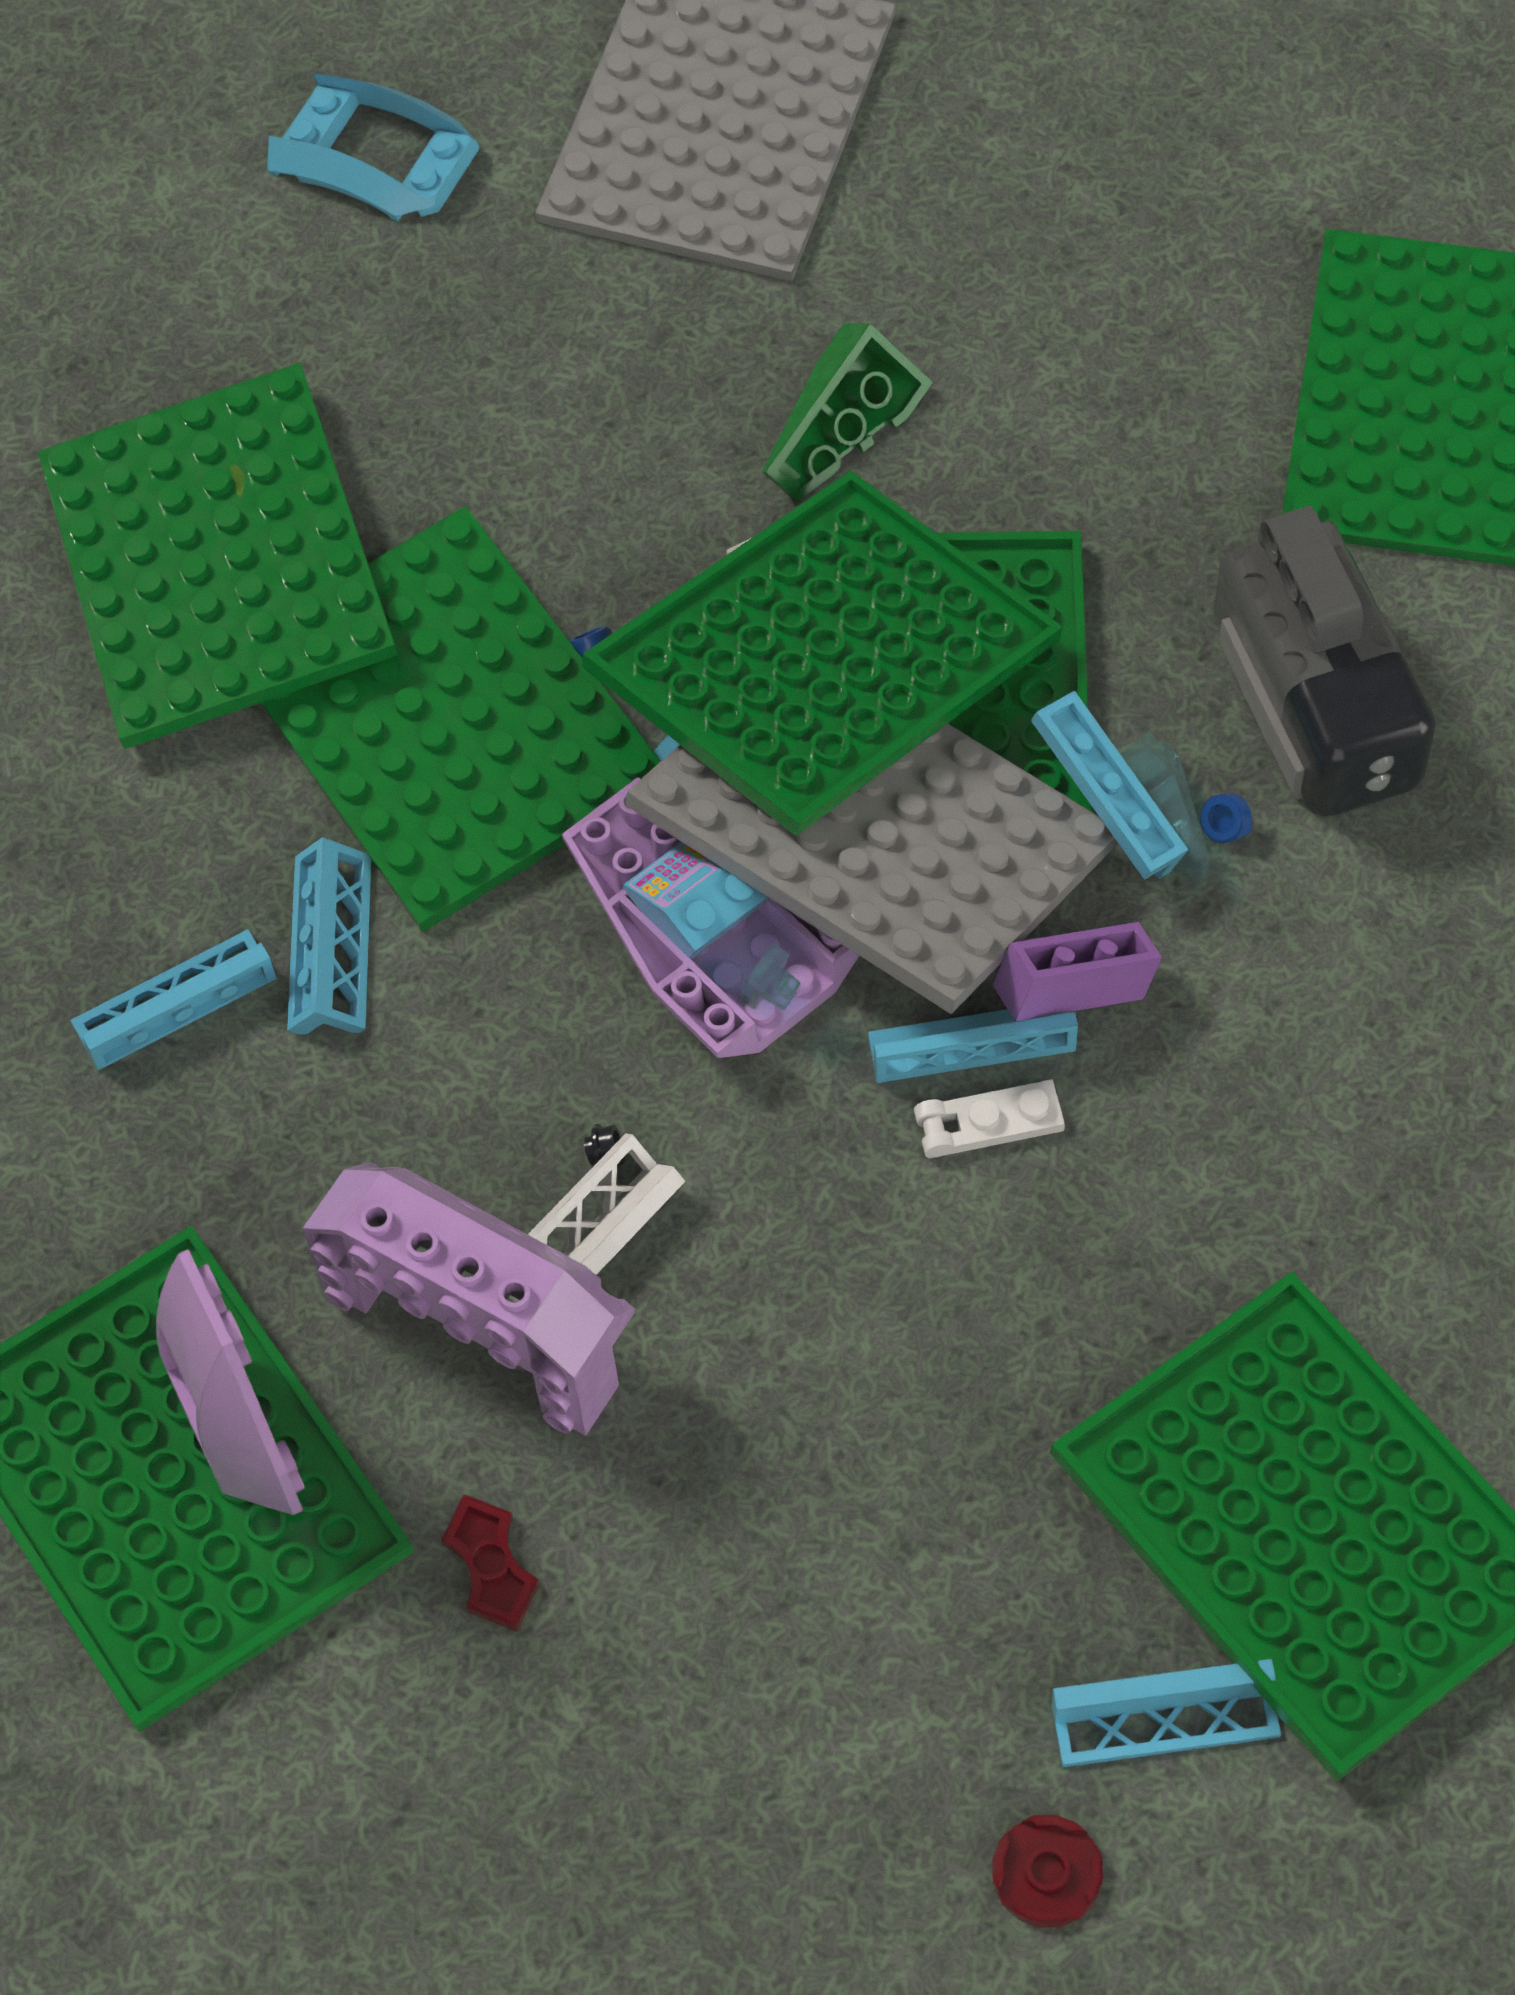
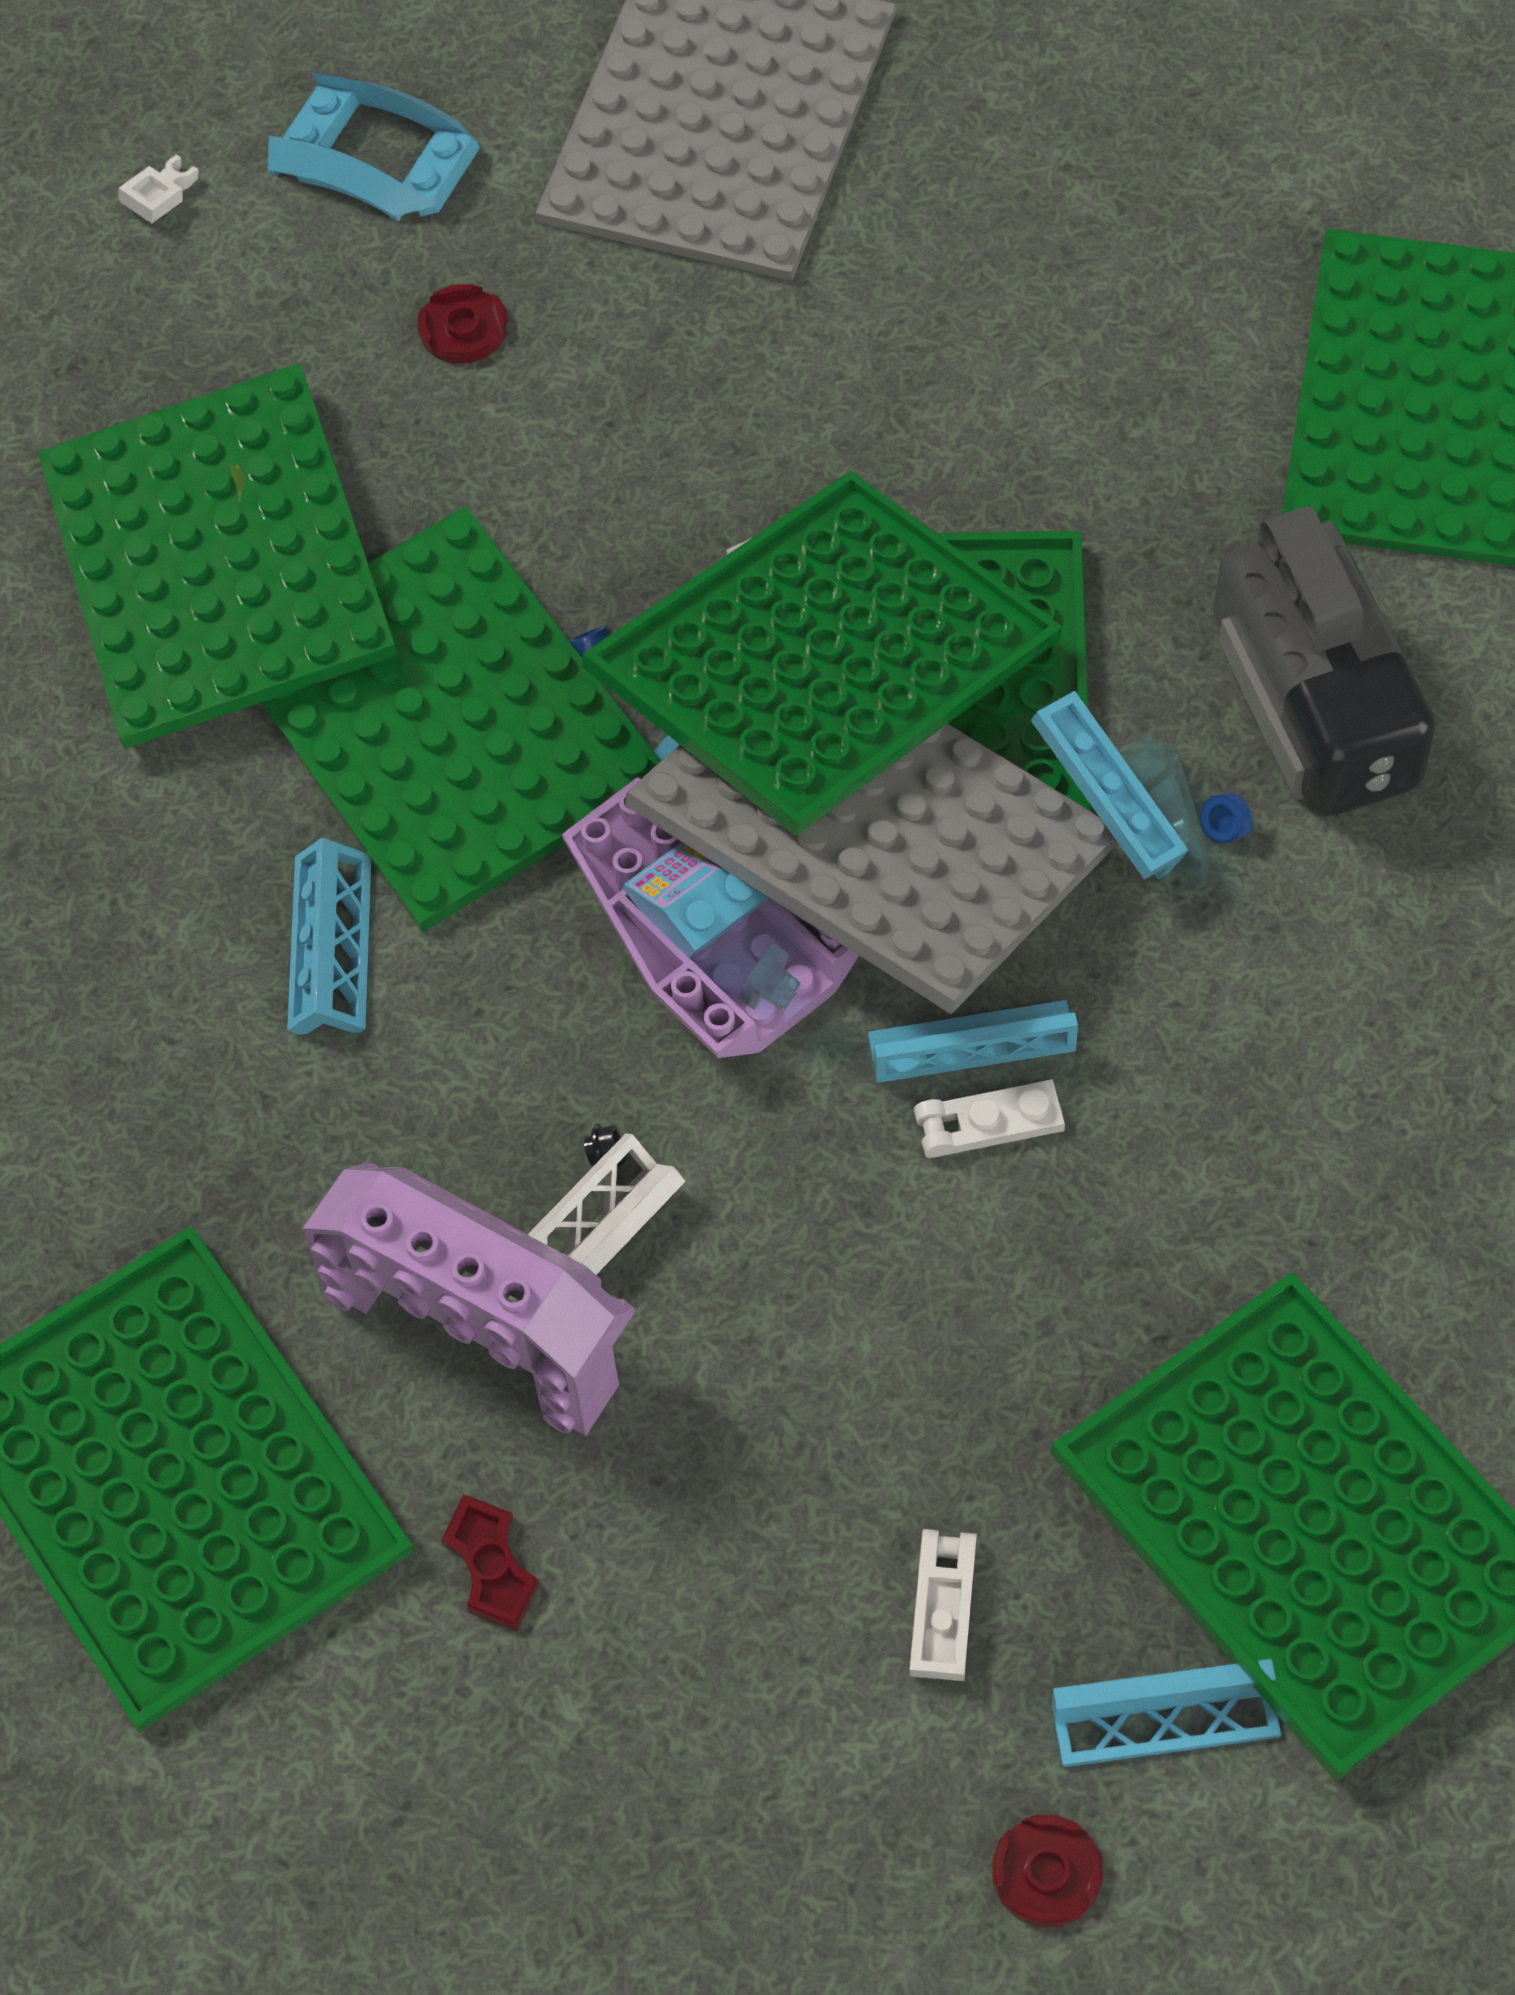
medium azure fence [70,929,276,1070] -> none
lavender wedge [156,1249,305,1515] -> none
green wedge [762,323,933,501] -> none
medium lavender brick [993,922,1162,1022] -> none
none -> white plate [119,154,198,223]
none -> dark red tile [417,284,508,364]
none -> white plate [910,1529,977,1681]

